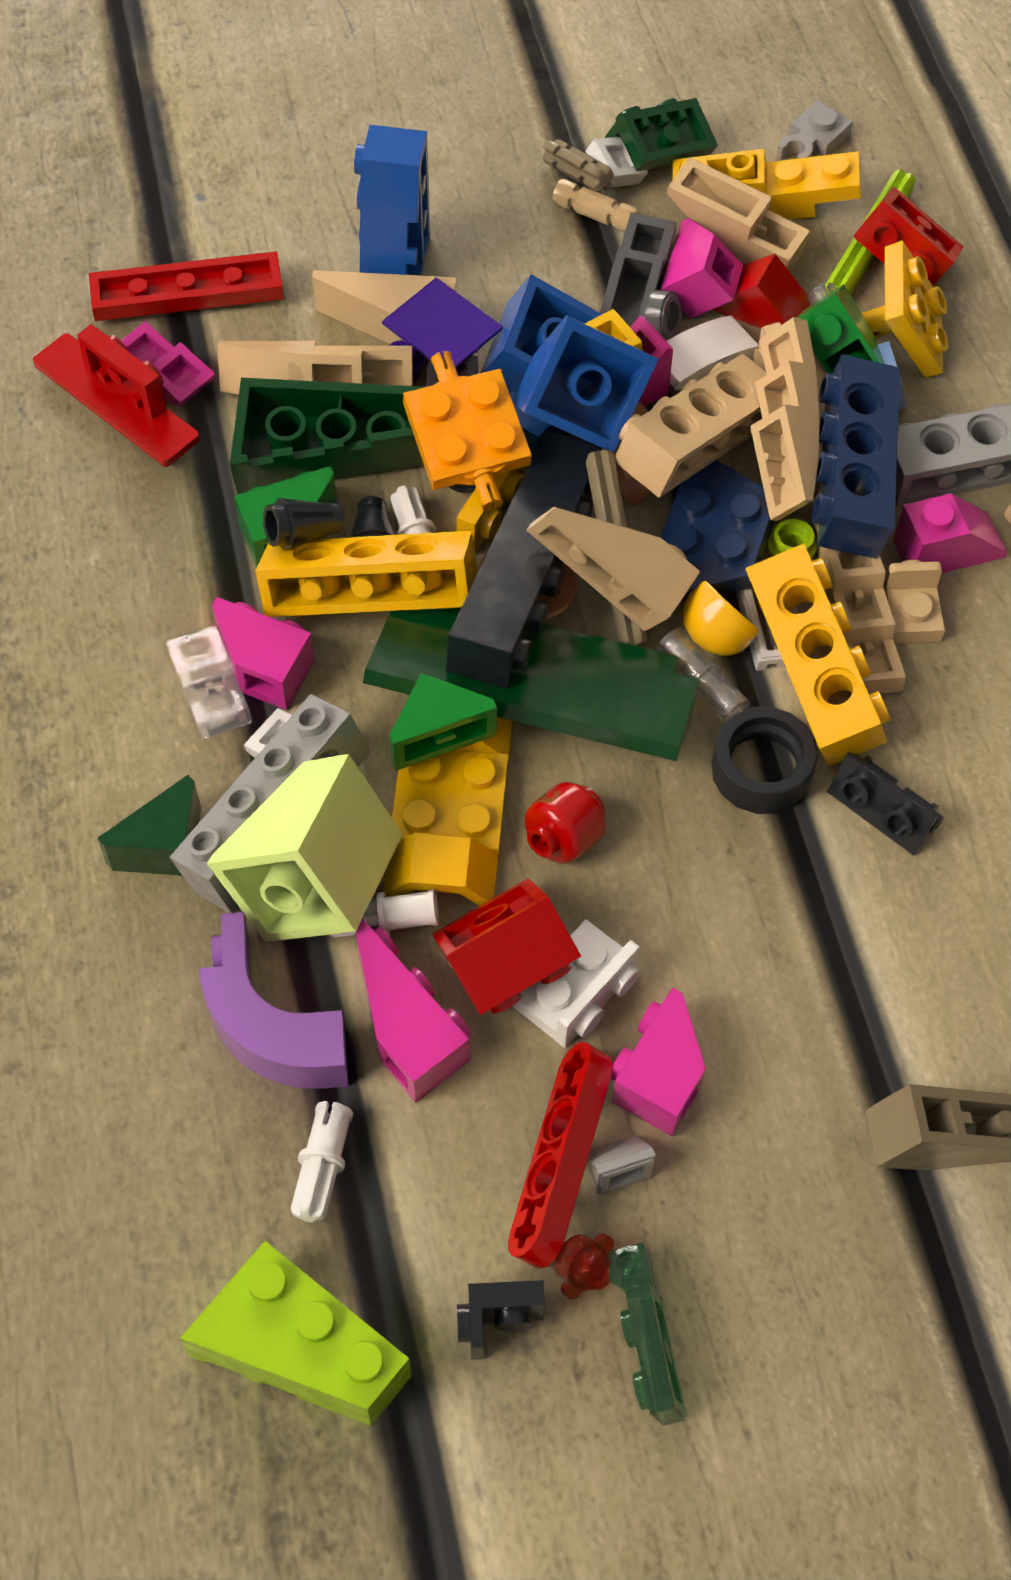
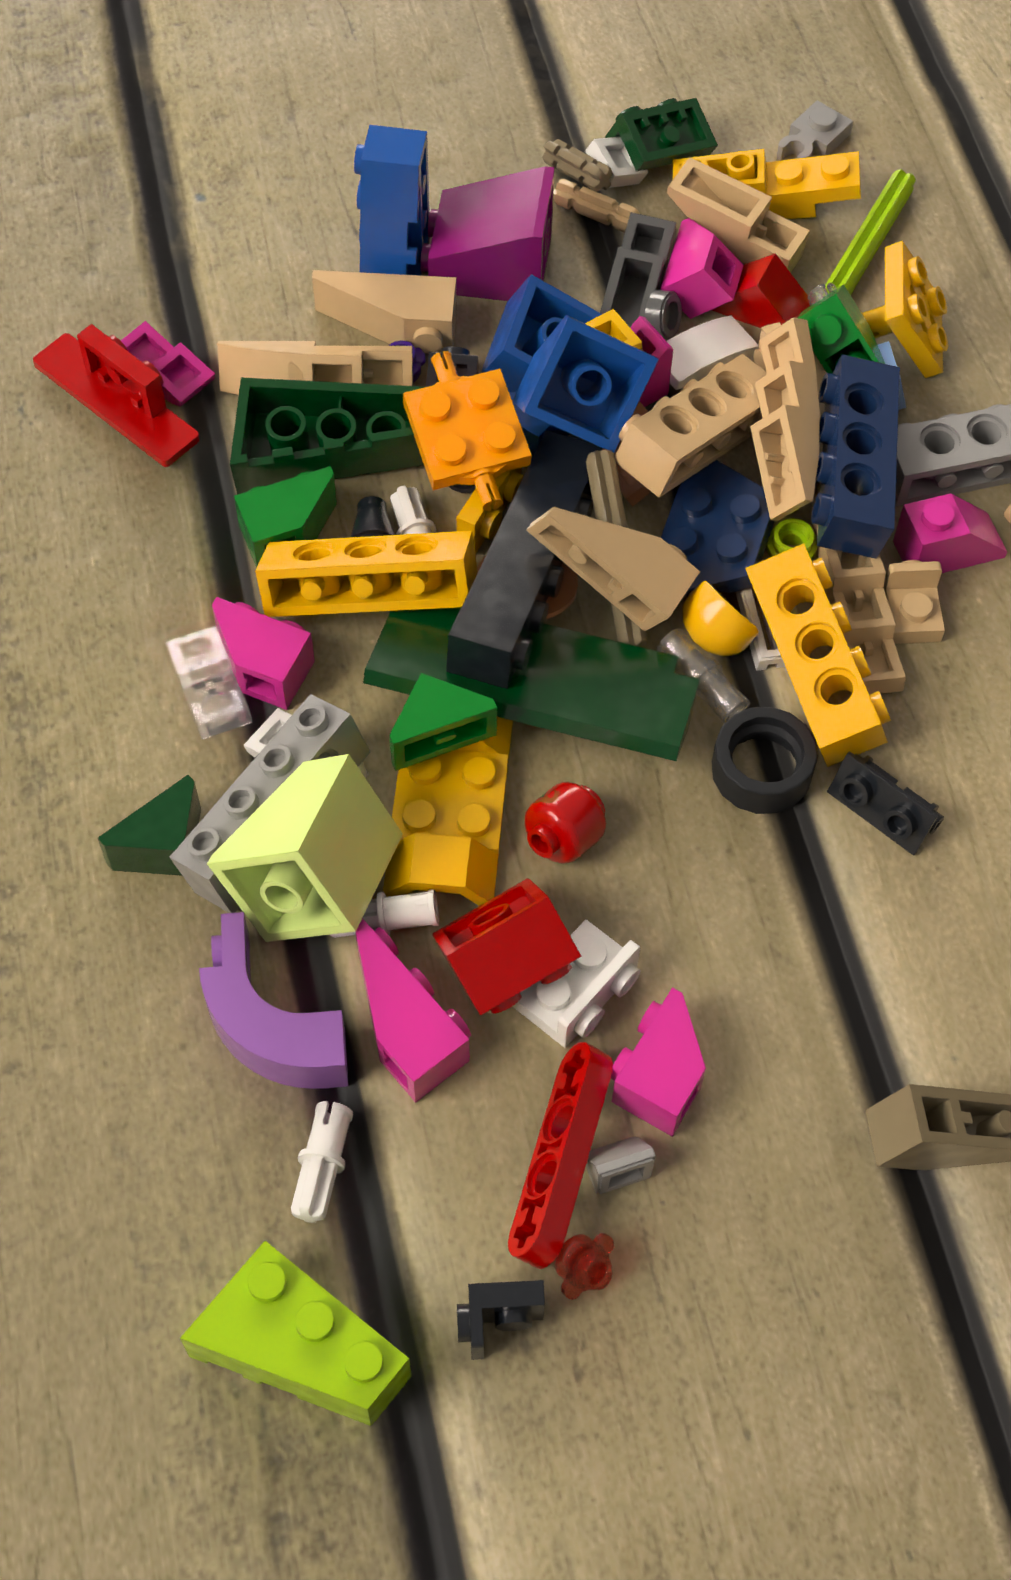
red plate [89,251,284,322] -> none
black cone [263,498,345,550] -> none
dark purple window [382,277,503,369] -> none
clear green hinge [608,1243,687,1426] -> none
red bracket [854,186,964,286] -> none
none -> magenta slope [420,166,555,301]

